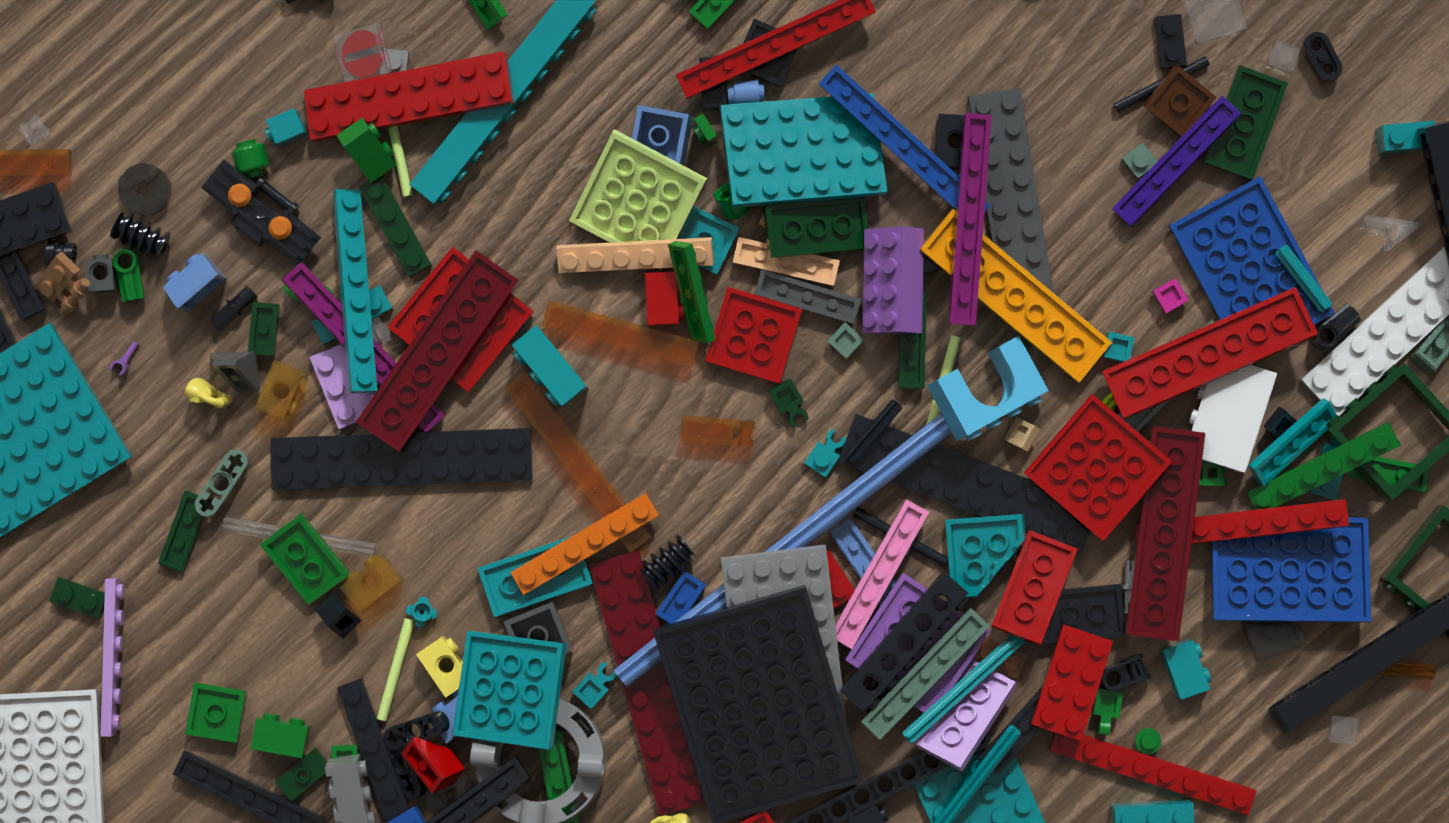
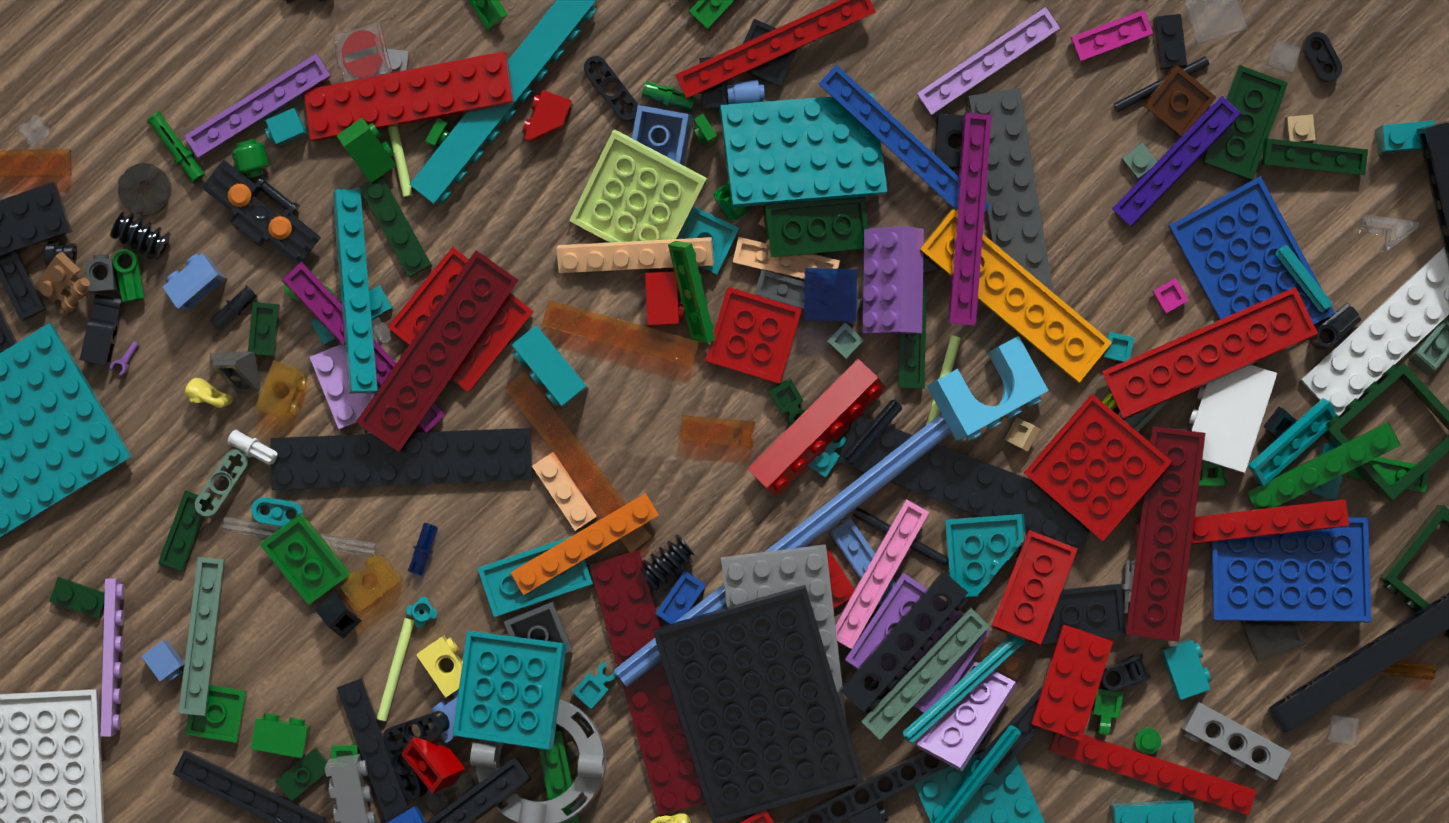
none -> black piece [79,294,123,366]
none -> medium blue brick [141,639,185,682]
none -> green pin [147,112,206,184]
none -> sand green plate [179,557,225,716]
none -> medium lavender plate [184,54,331,159]
none -> white axle [228,430,278,464]
none -> teal plate [251,497,304,526]
none -> clear blue axle [407,523,438,576]
none -> green plate [425,118,450,148]
none -> red slope [522,90,573,143]
none -> light nougat plate [532,452,597,531]
none -> black beam [584,56,638,122]
none -> green pin [642,80,696,111]
none -> brick [748,359,886,497]
none -> clear blue plate [804,268,857,322]
none -> lavender plate [916,7,1060,116]
none -> dark pink plate [1070,10,1153,63]
none -> light grey brick [1180,701,1291,781]
none -> dark green plate [1262,138,1368,175]
none -> tan plate [1285,114,1316,142]

